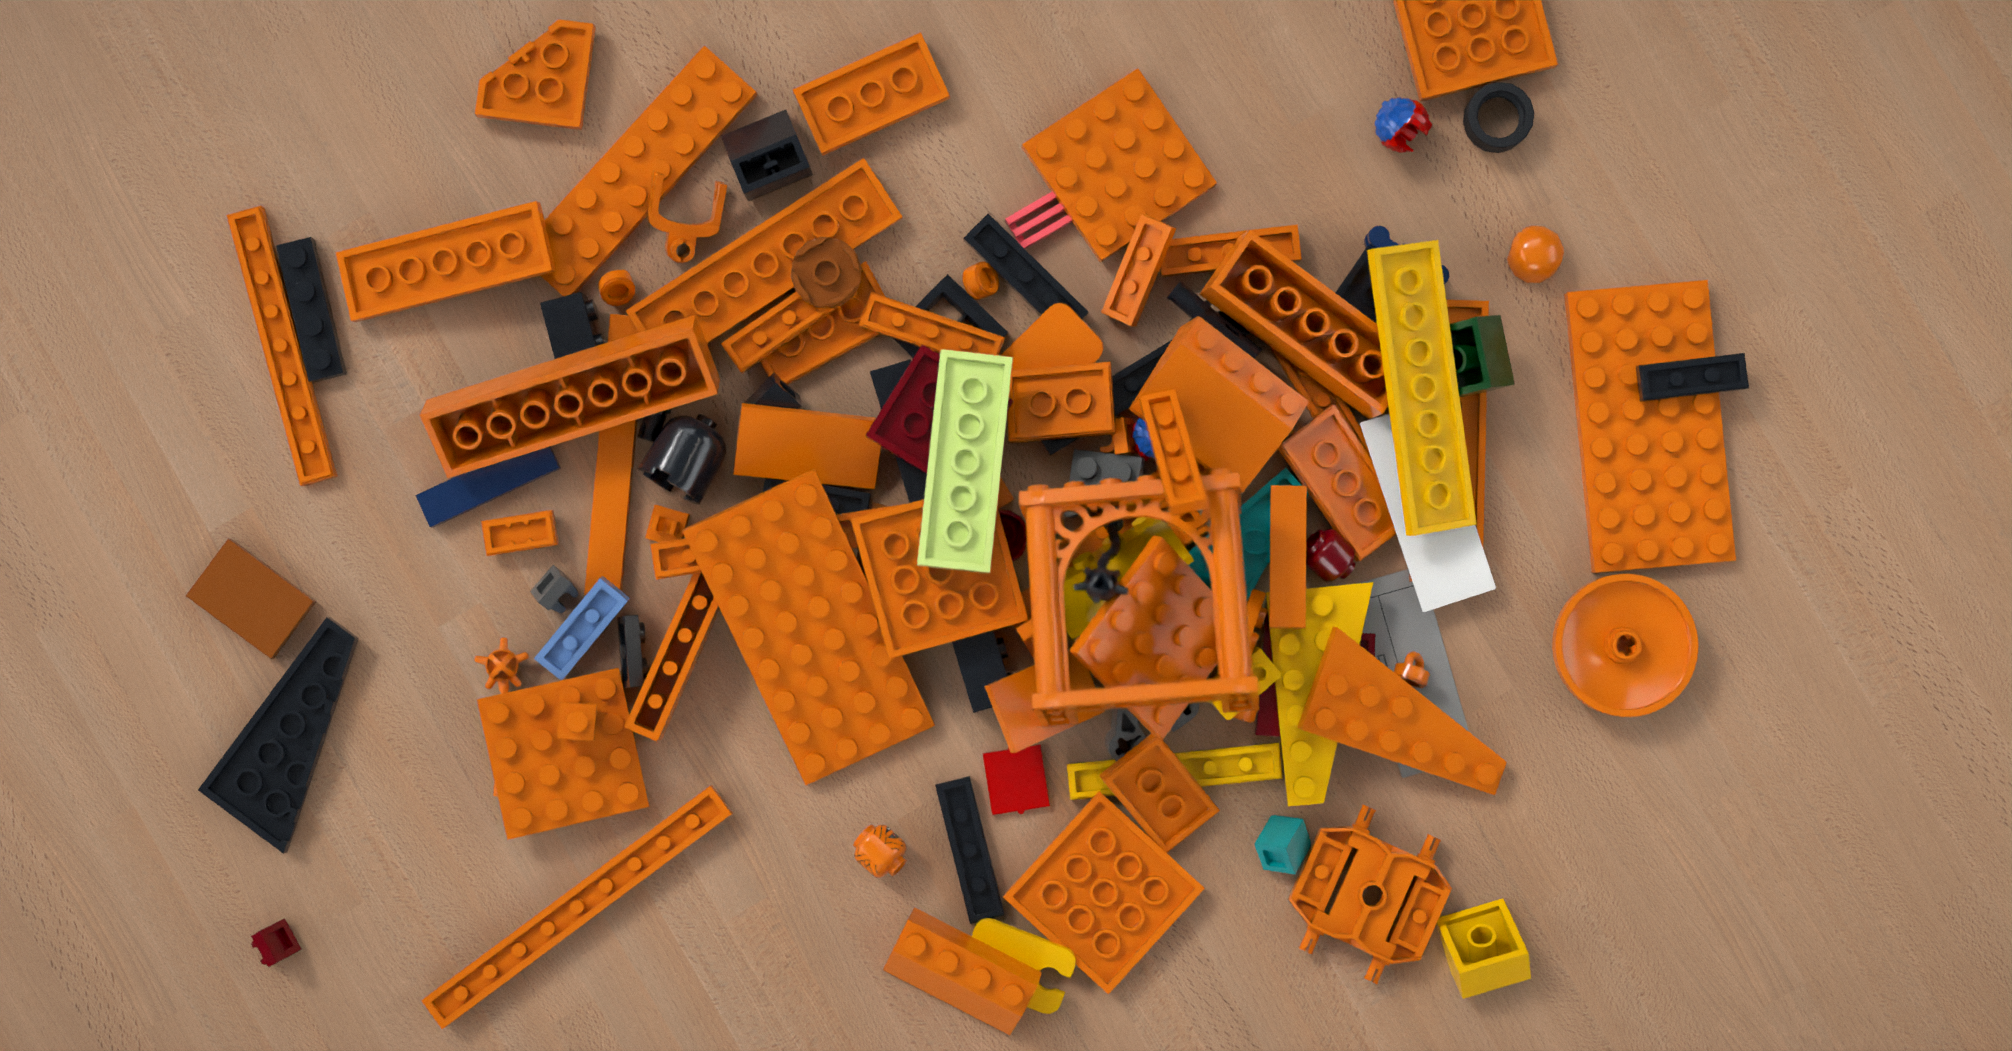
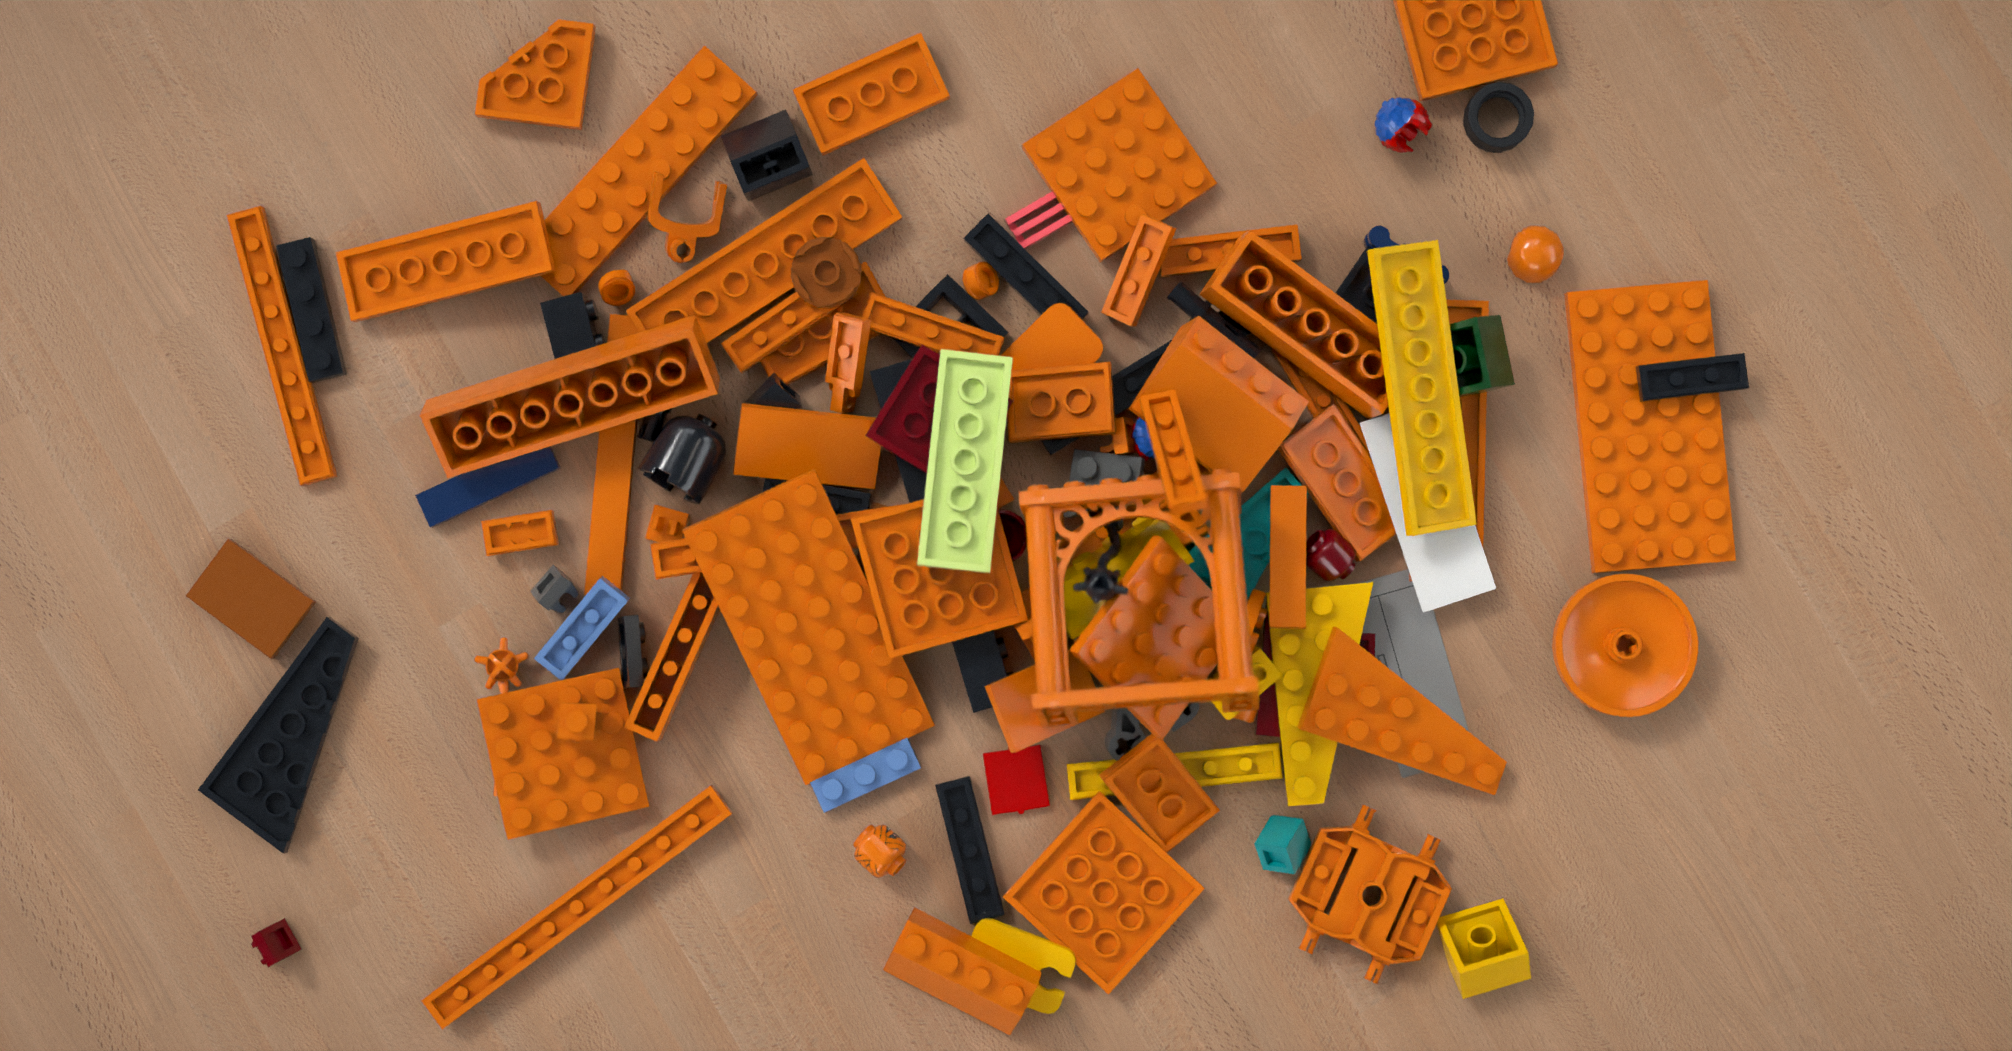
orange tile [1393,651,1430,688] -> none
none -> medium blue plate [810,738,922,813]
none -> orange hinge [825,312,871,414]

